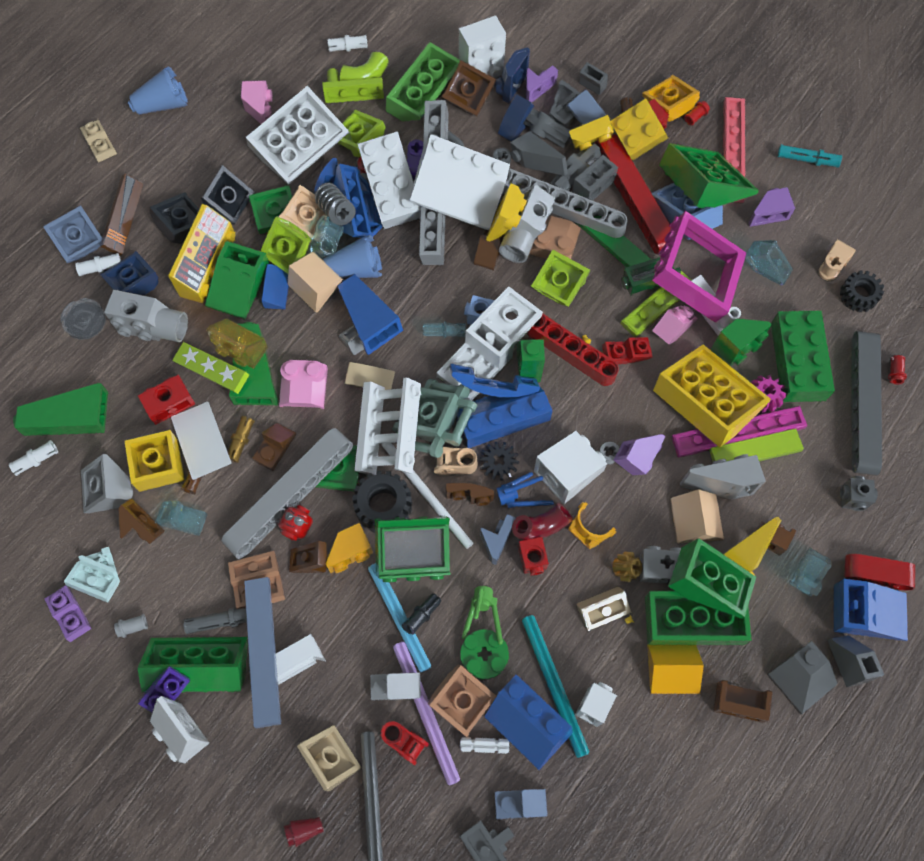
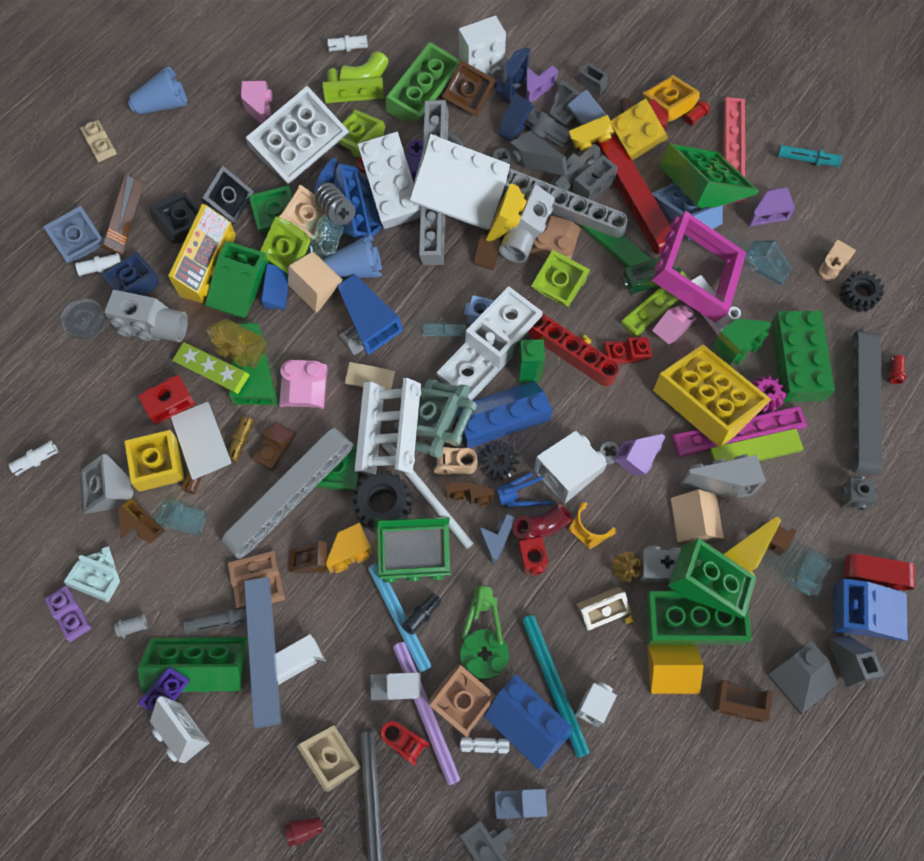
green slope [13,383,108,436] -> none
red head [278,505,313,541] -> none
blue slope [449,364,540,397] -> none

